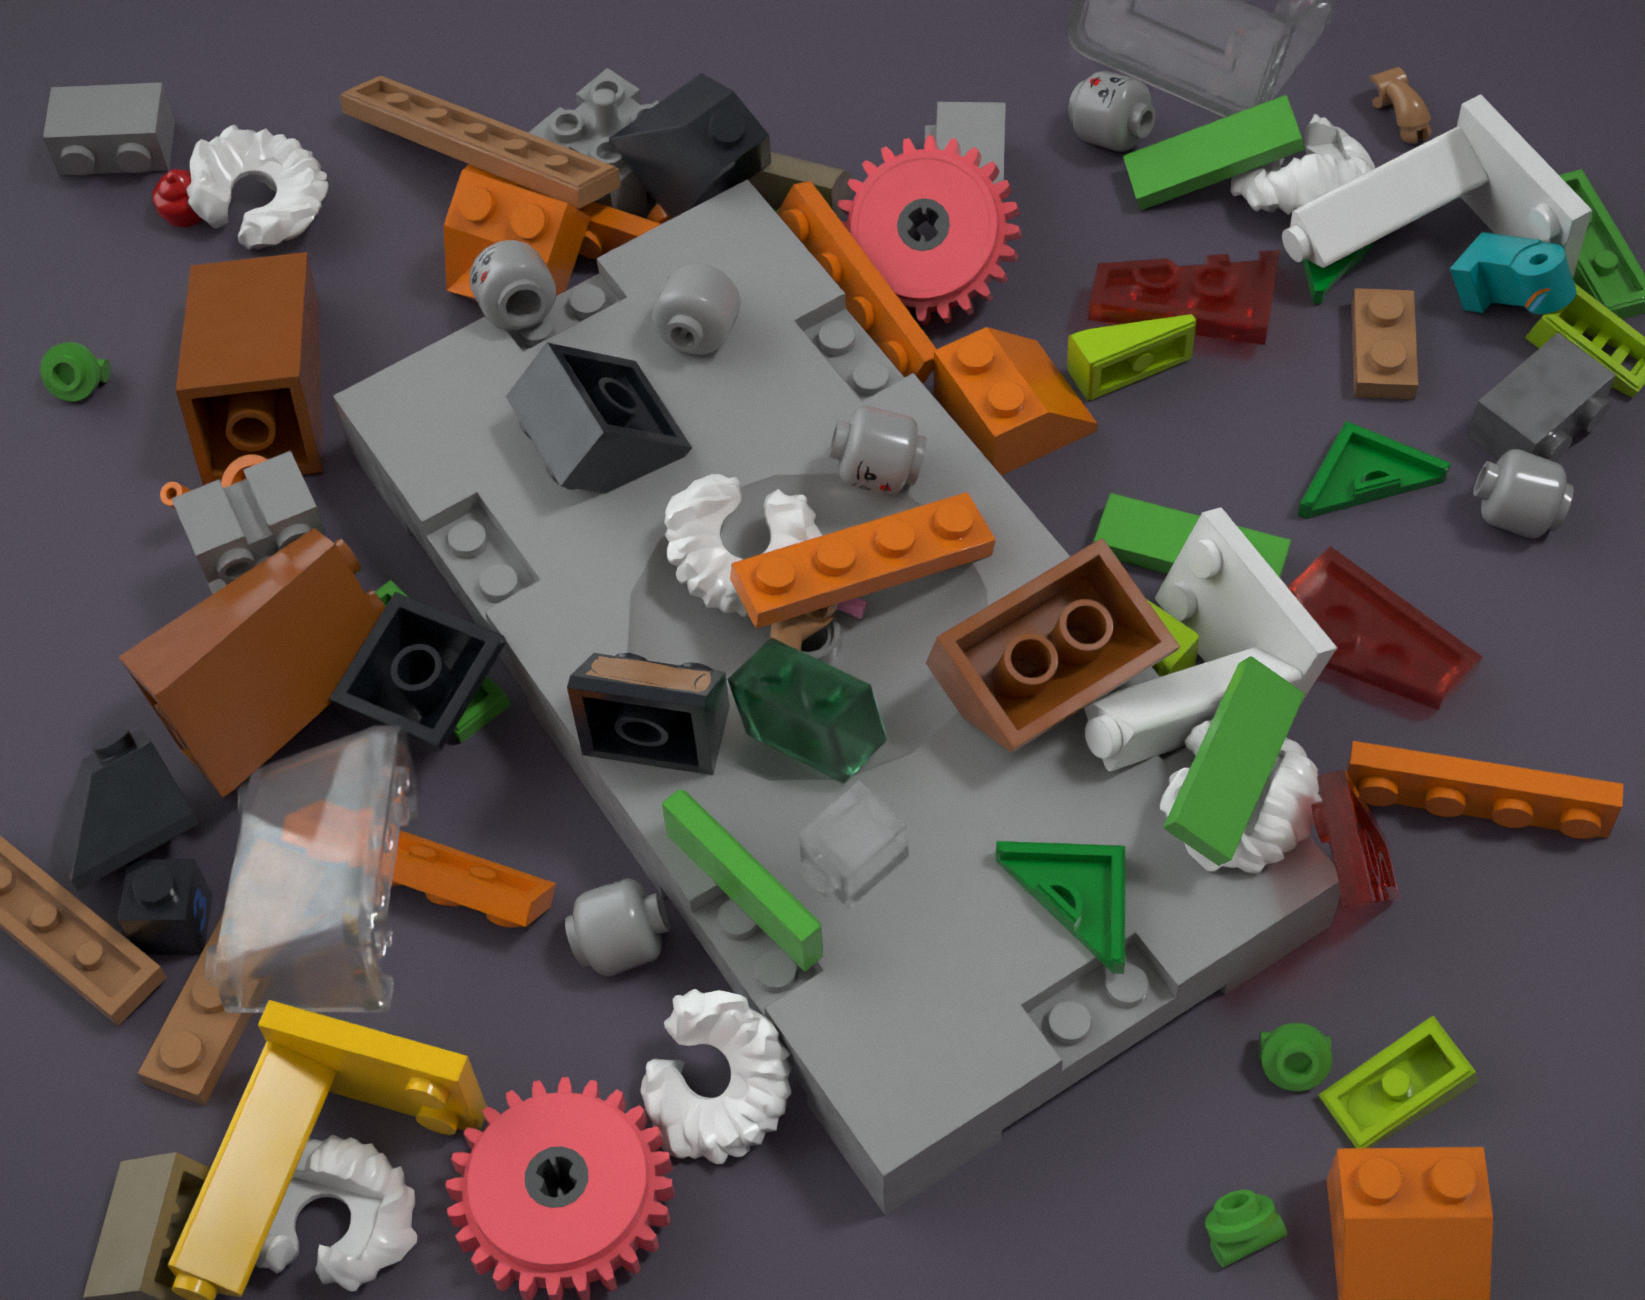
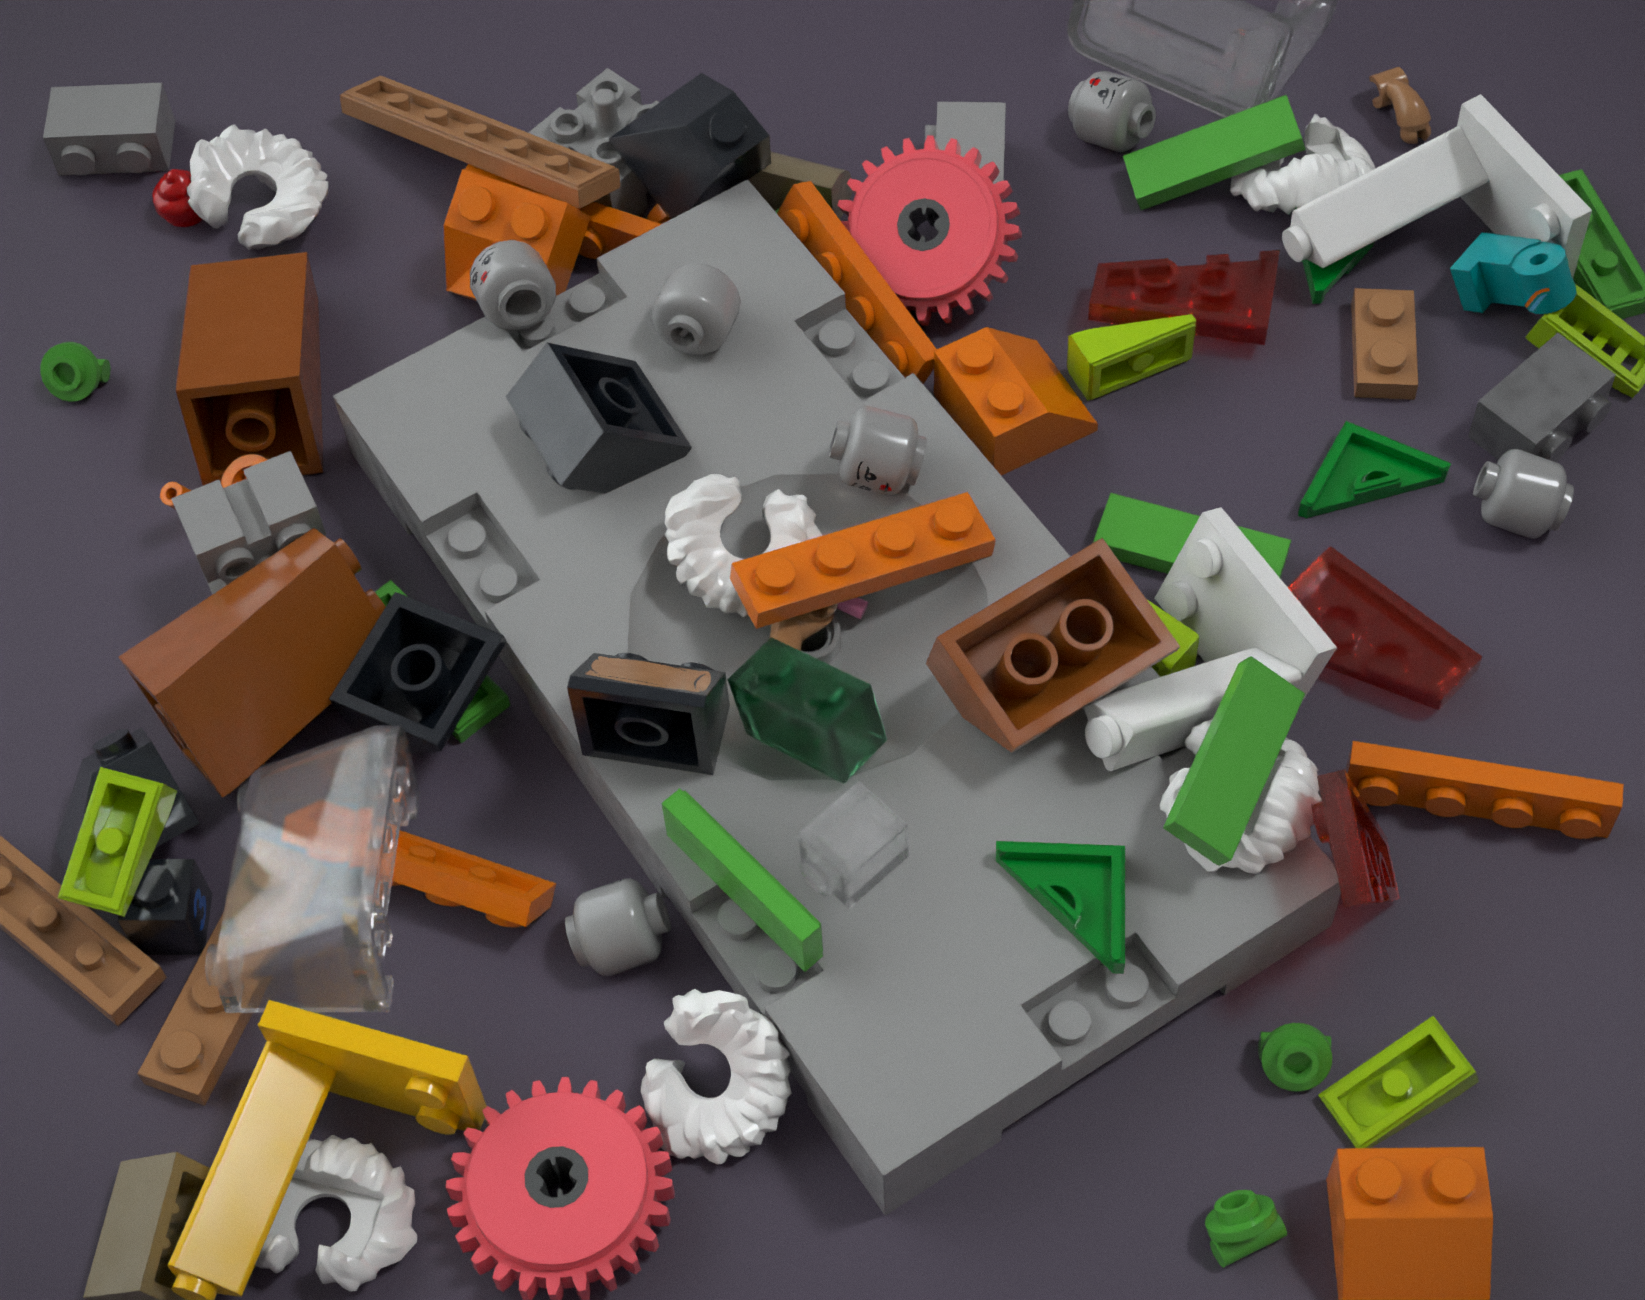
none -> lime slope [58,767,177,917]

